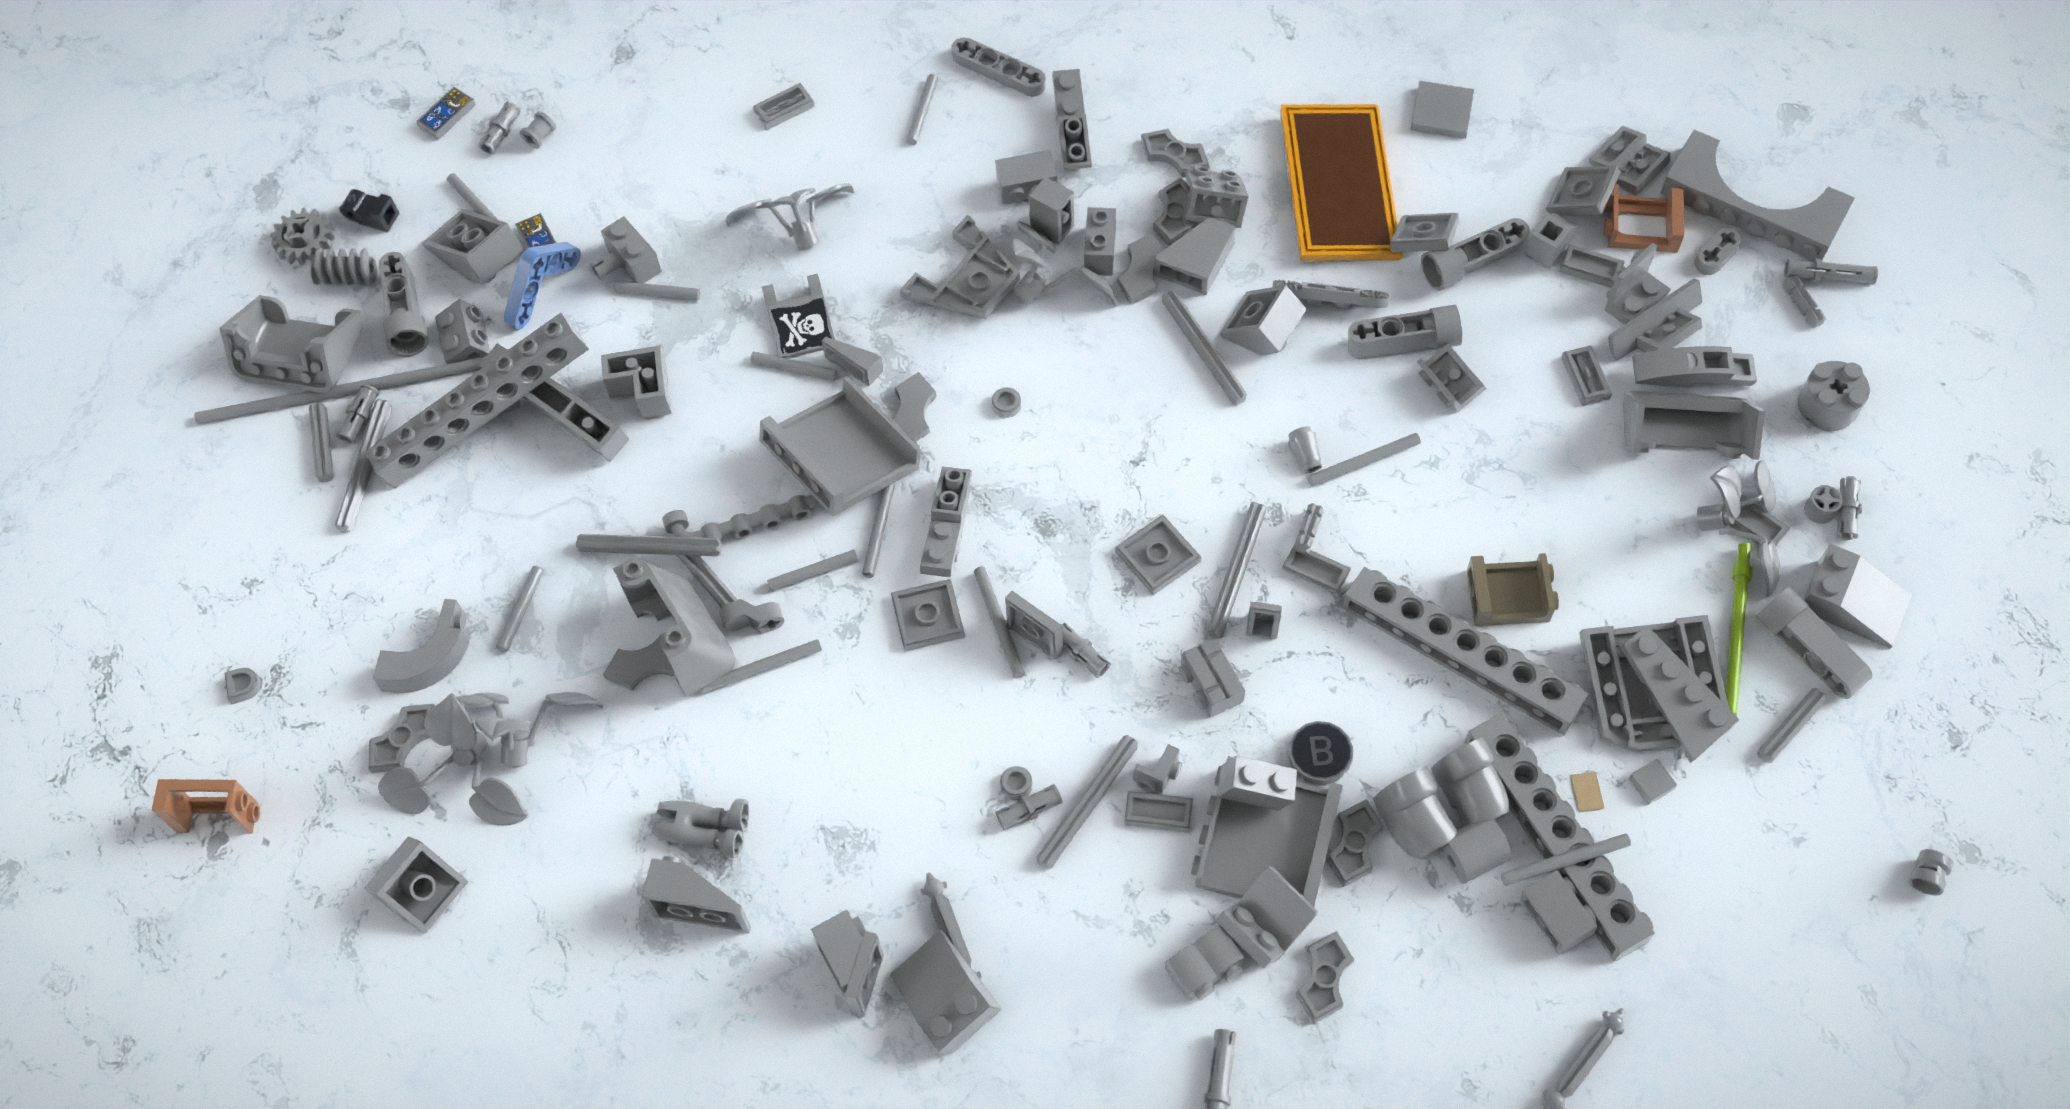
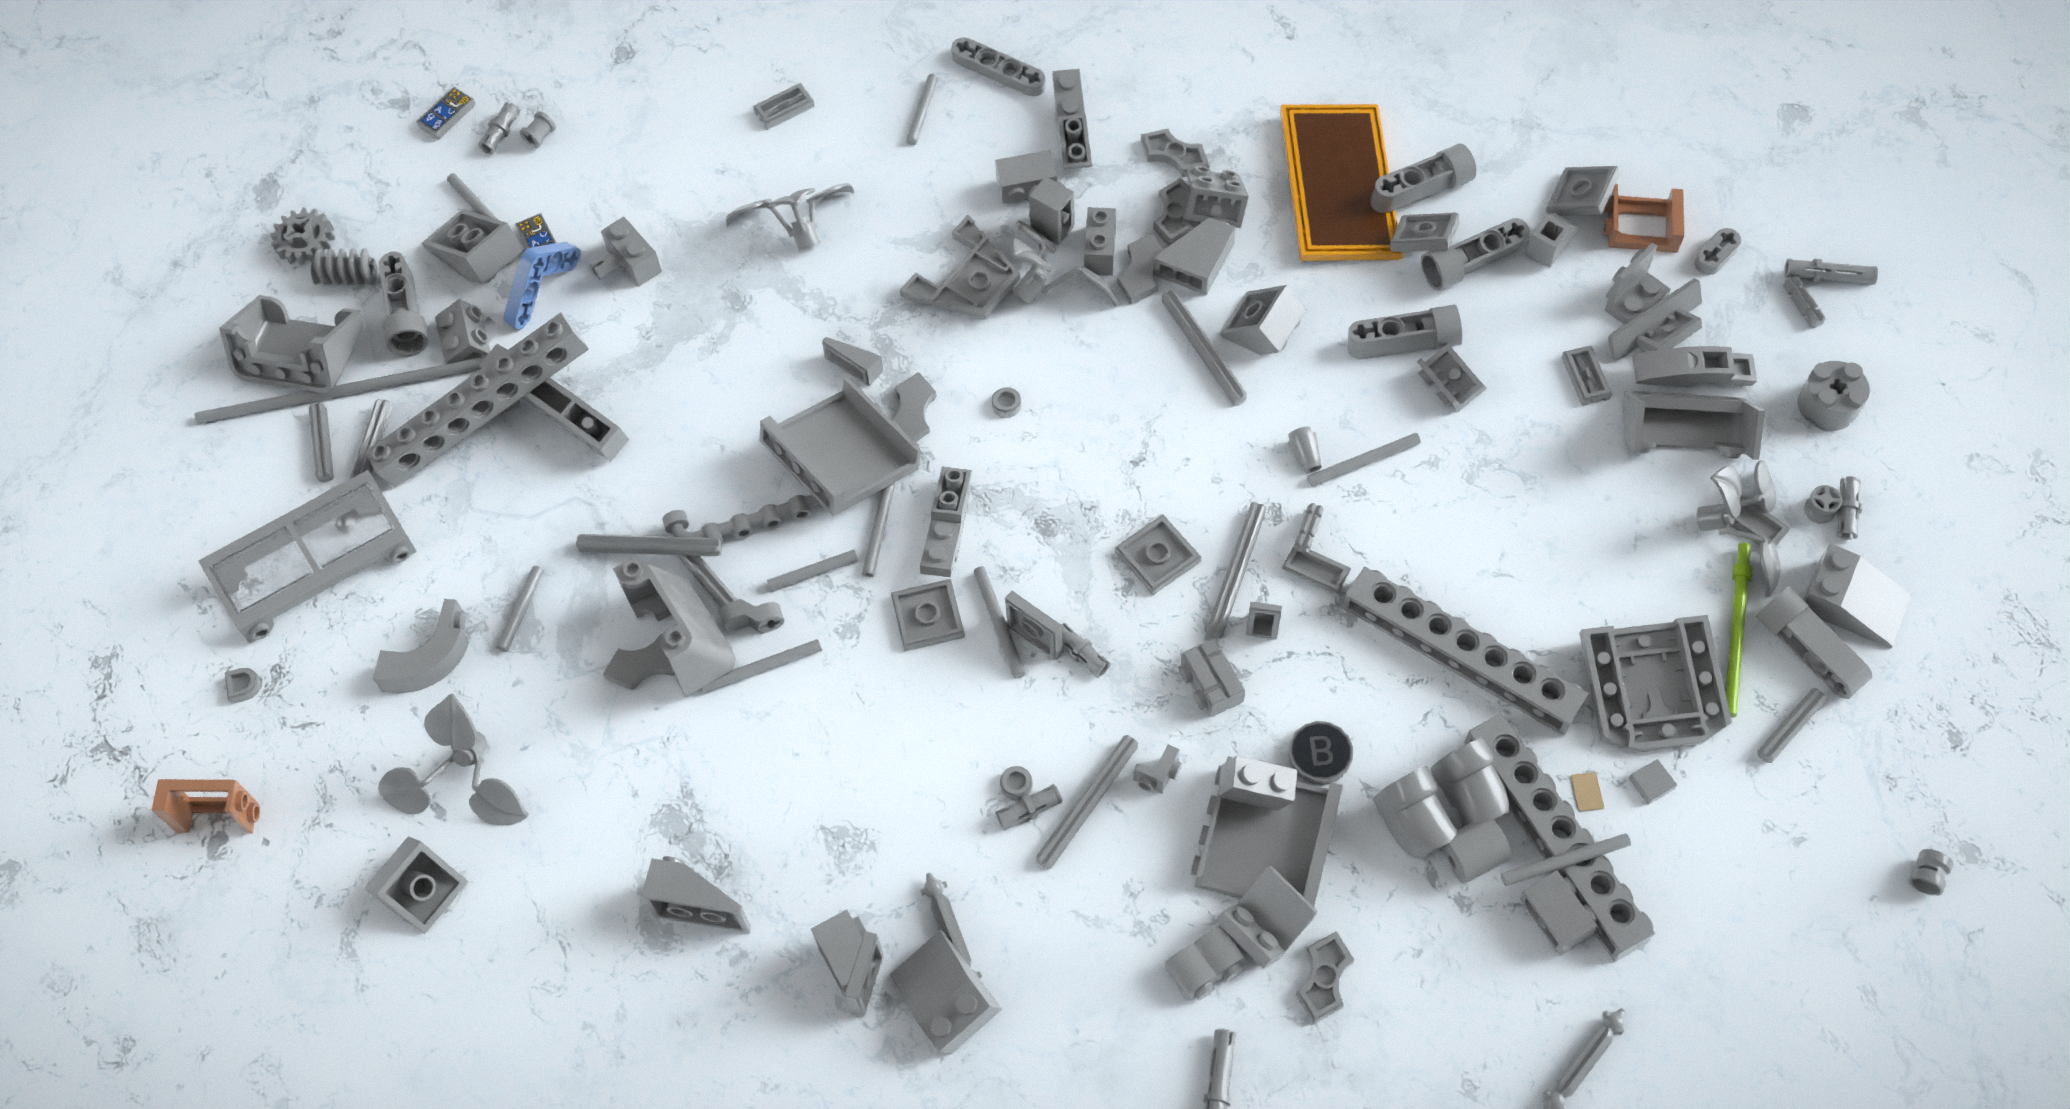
light grey pin [336,384,379,444] -> none
black leg [339,189,400,232] -> none
light grey tile [369,703,435,773] -> none
light grey plant [456,692,603,766] -> none
light grey brick [601,346,671,418] -> none
light grey bar [614,281,700,300] -> none
light grey piece [651,798,749,858] -> none
light grey bar [750,351,837,381] -> none
flag [762,273,835,358] -> none
light grey tile [1124,791,1193,833] -> none
light grey plate [1272,280,1389,309] -> none
light grey tile [1326,799,1384,887] -> none
light grey tile [1410,80,1474,138] -> none
dark tan panel [1466,553,1559,626] -> none
light grey tile [1559,244,1625,288] -> none
light grey slope [1589,125,1671,195] -> none
light grey wing [1621,625,1740,764] -> none
light grey arch [1660,129,1855,260] -> none
none -> windscreen [198,470,417,643]
none -> light grey beam [1370,143,1476,213]

